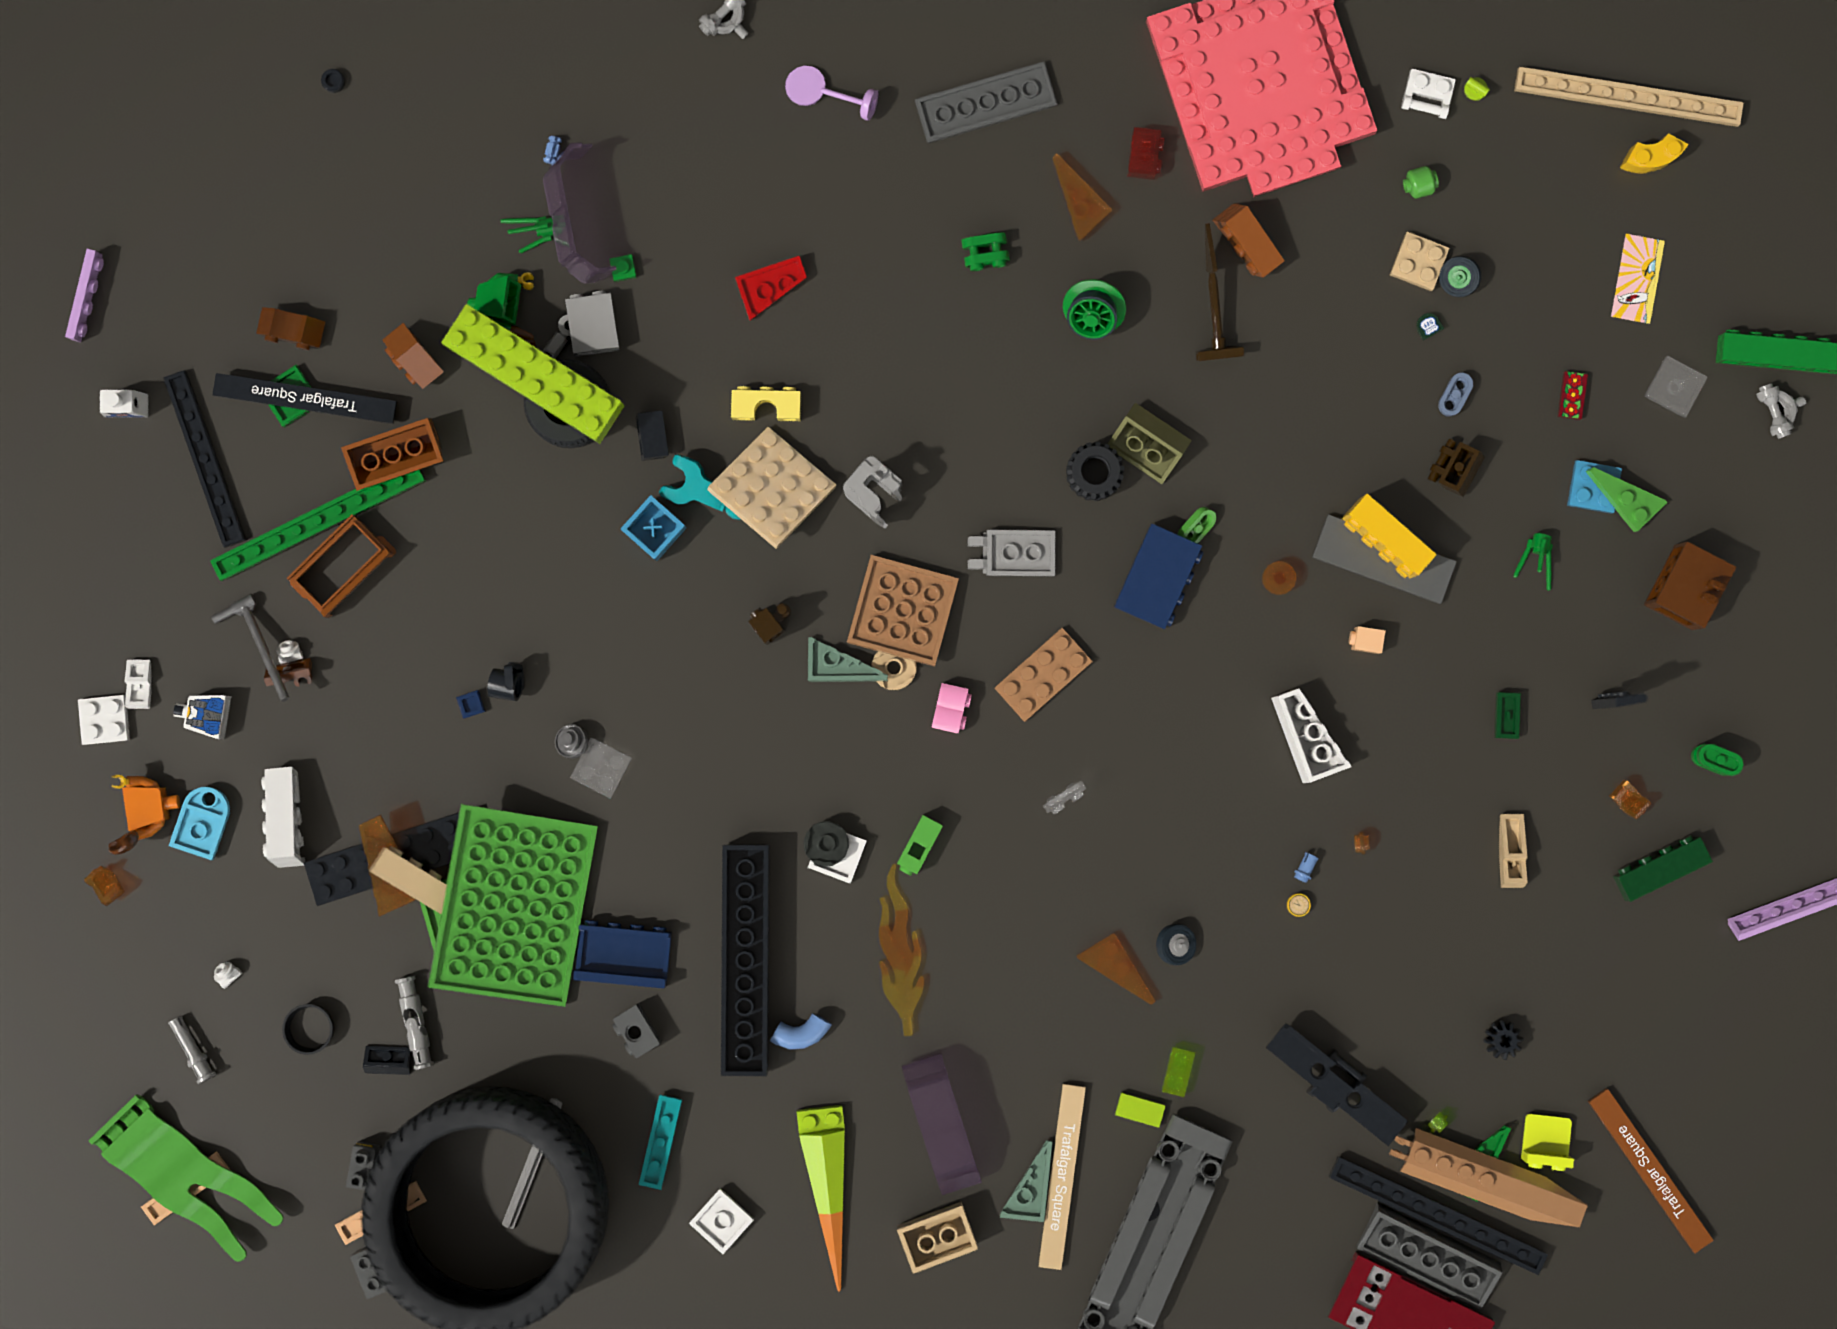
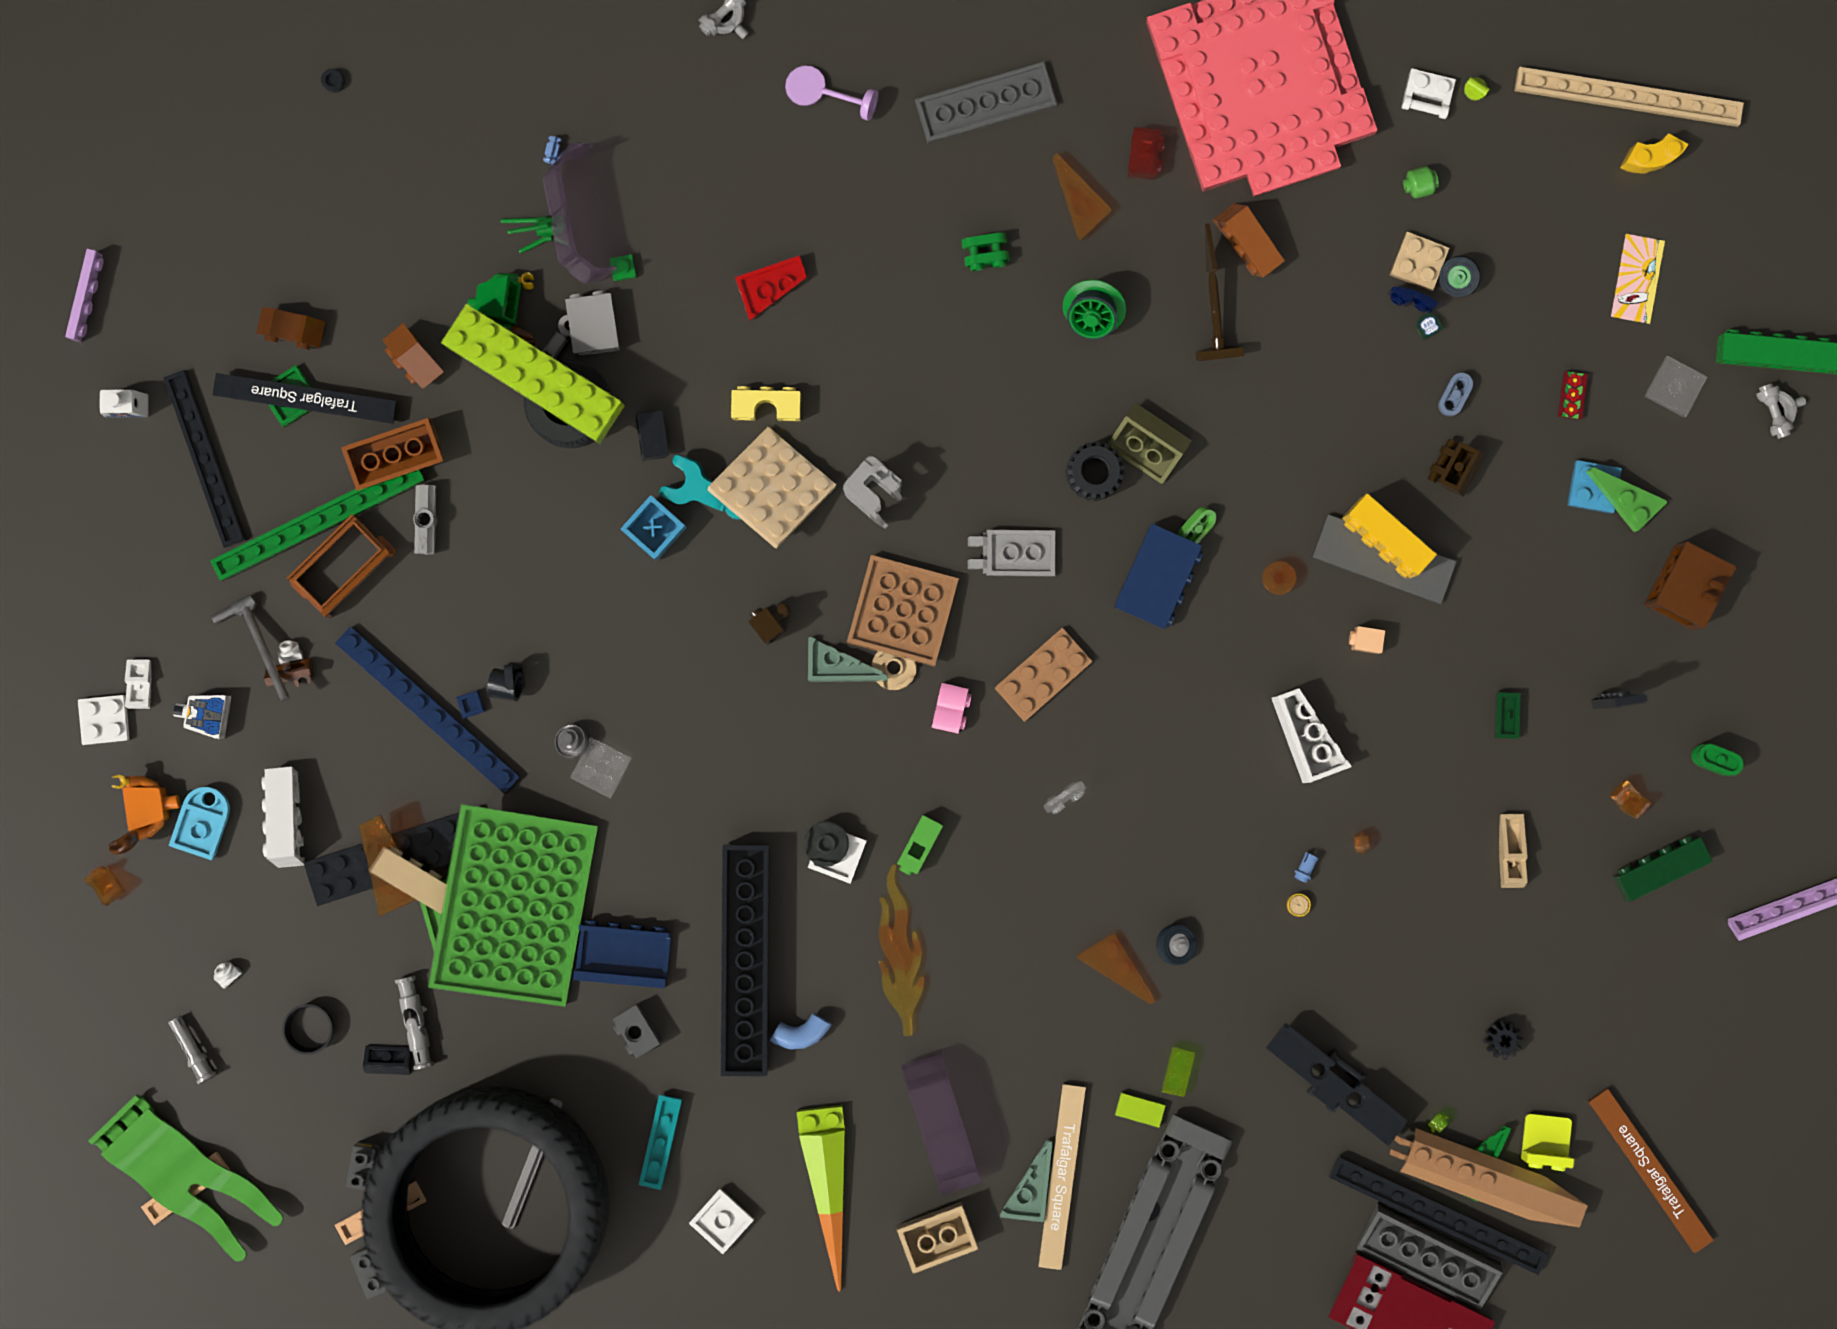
green plant [1513,533,1553,591] -> none
none -> dark blue plate [335,626,520,794]
none -> light grey piece [413,485,438,555]
none -> clear blue slope [1387,286,1438,313]

